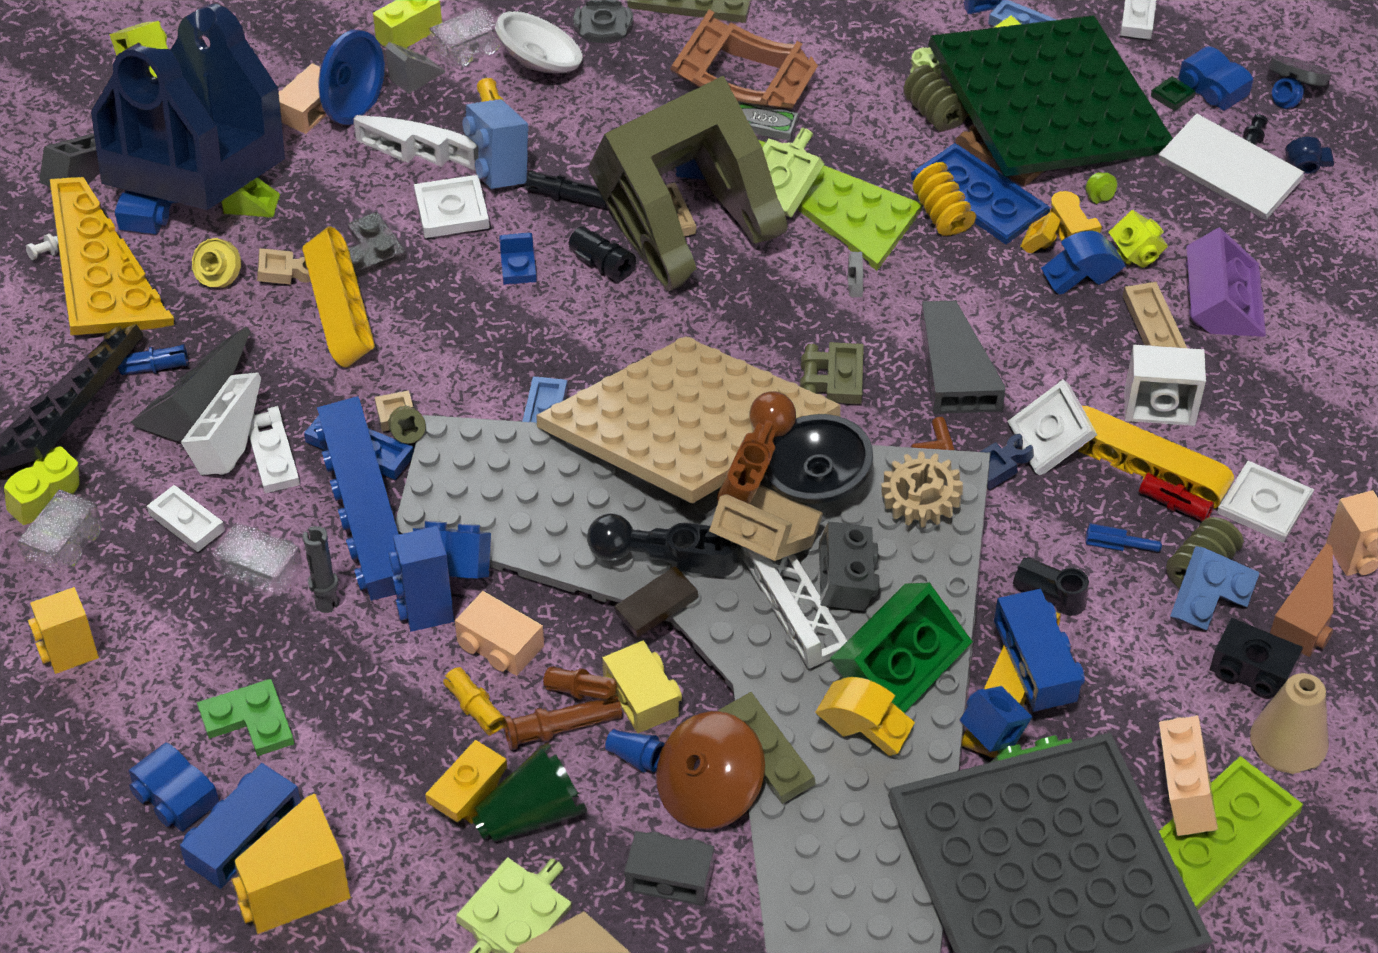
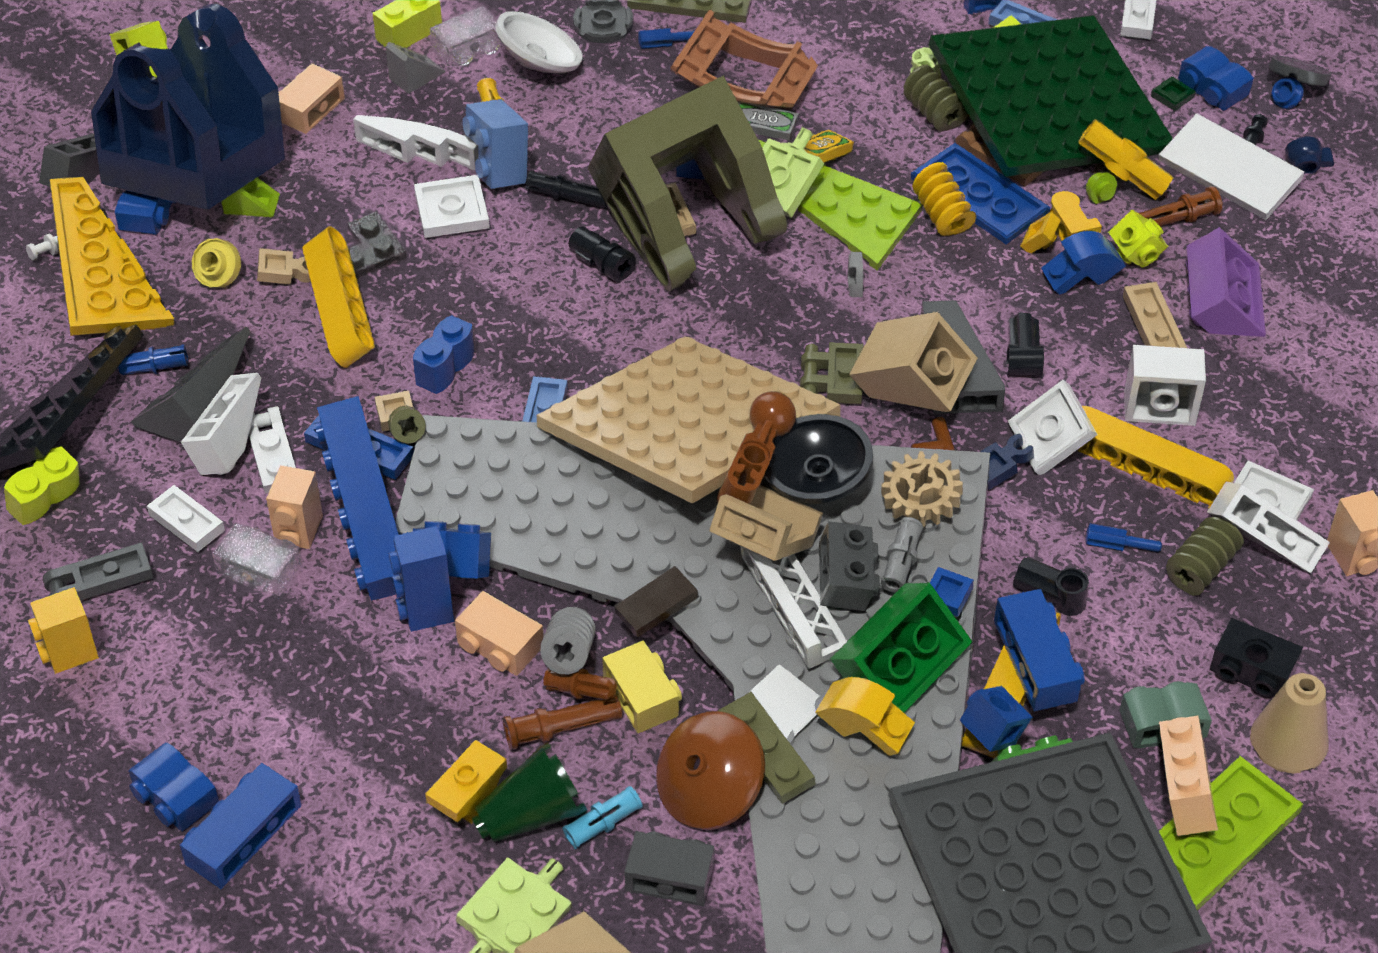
clear brick [18,489,102,576] -> none
bright green plate [197,679,294,756] -> none
yellow slope [231,794,351,934] -> none
dark grey pin [302,526,339,613] -> none
blue dish [318,30,385,125] -> none
yellow pin [443,667,504,736] -> none
blue bracket [499,233,537,285] -> none
black beam [587,513,739,576] -> none
blue cone [605,729,665,773] -> none
red pin [1139,472,1215,522] -> none
medium blue plate [1170,546,1260,630] -> none
nougat slope [1270,543,1334,657] -> none
none -> dark grey plate [42,542,153,601]
none -> light nougat brick [266,465,323,549]
none -> blue brick [413,315,474,394]
none -> light grey piece [540,607,595,675]
none -> medium azure pin [562,786,643,849]
none -> blue axle [638,28,695,49]
none -> white sticker [750,665,820,739]
none -> yellow tile [804,130,854,163]
none -> tan slope [849,312,977,412]
none -> light grey pin [881,517,923,592]
none -> blue plate [930,567,973,617]
none -> black piece [1006,313,1044,376]
none -> yellow piece [1078,119,1173,200]
none -> sand green brick [1119,681,1212,748]
none -> dark orange pin [1123,186,1223,227]
none -> white slope [1207,482,1330,573]

